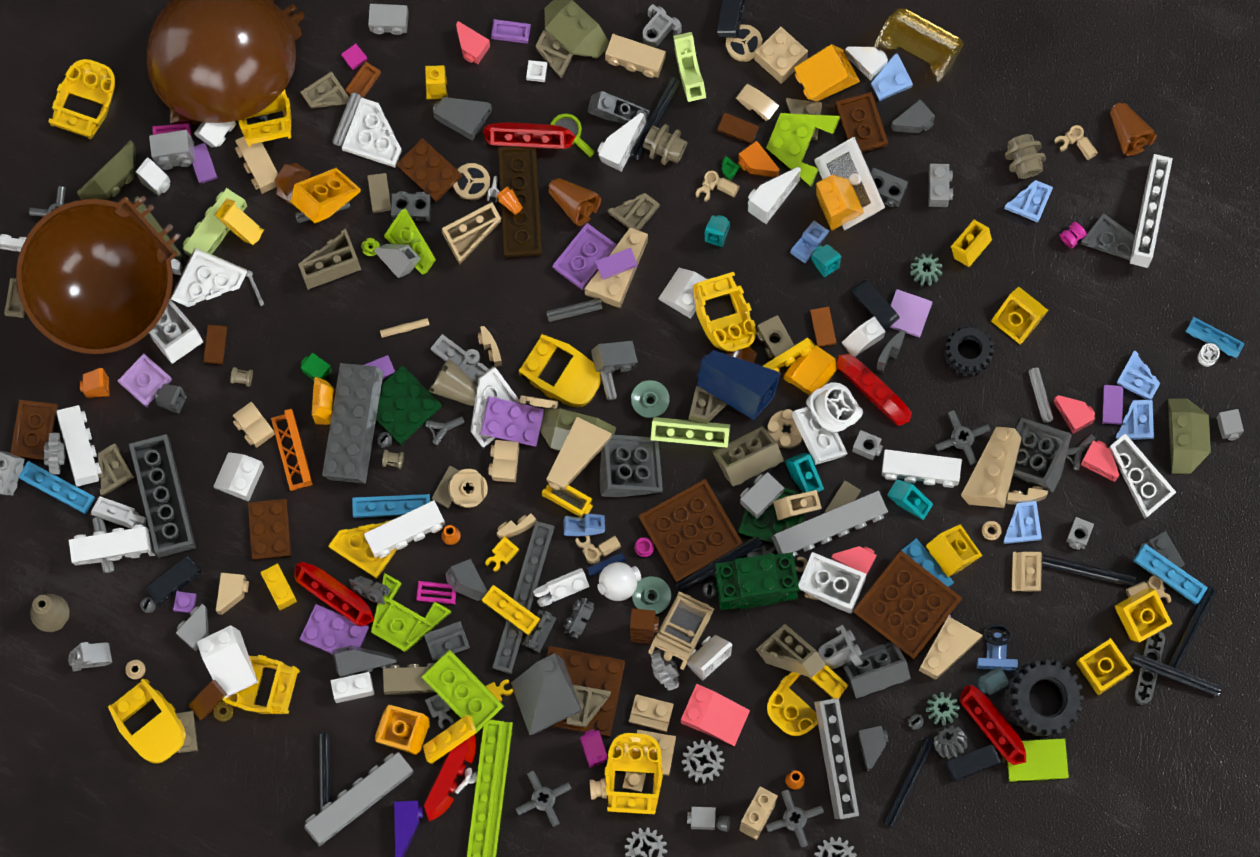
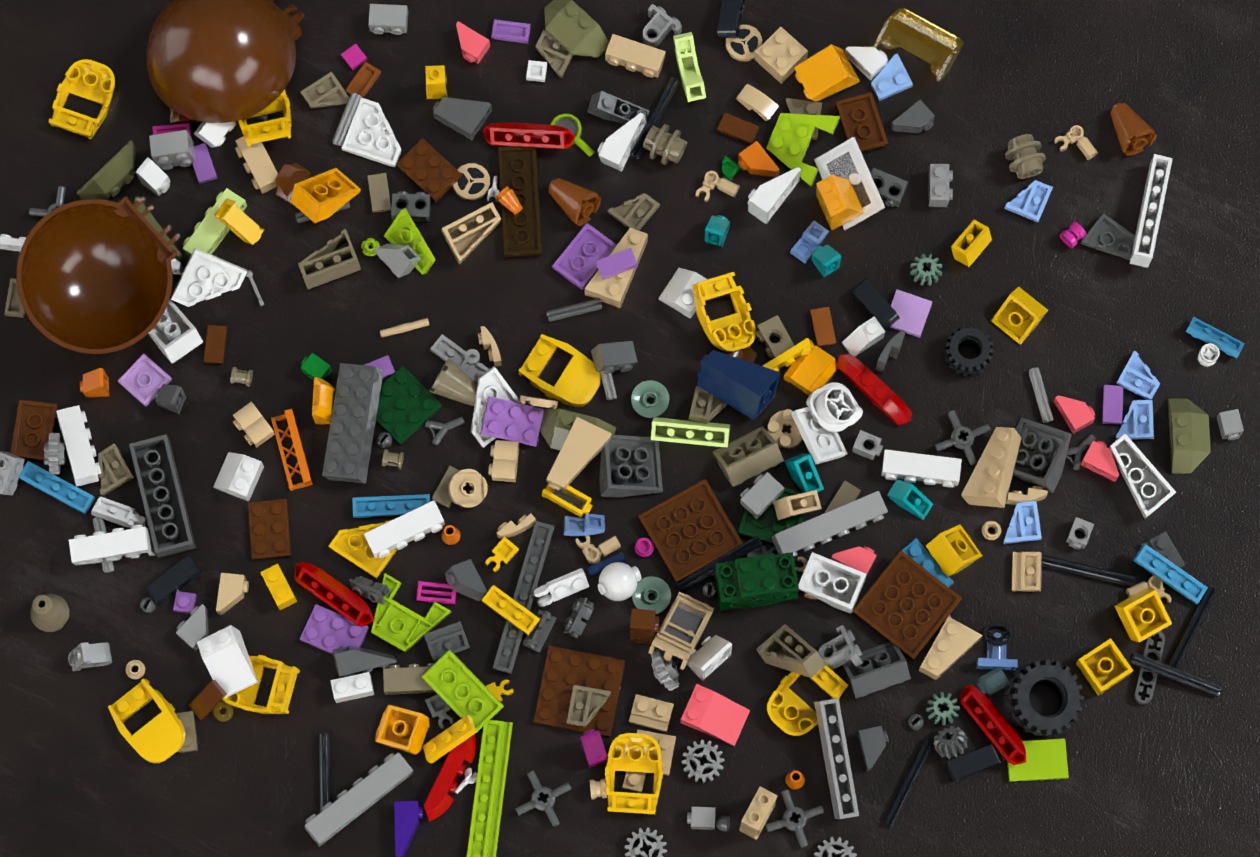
dark grey slope [511,653,582,735] -> none

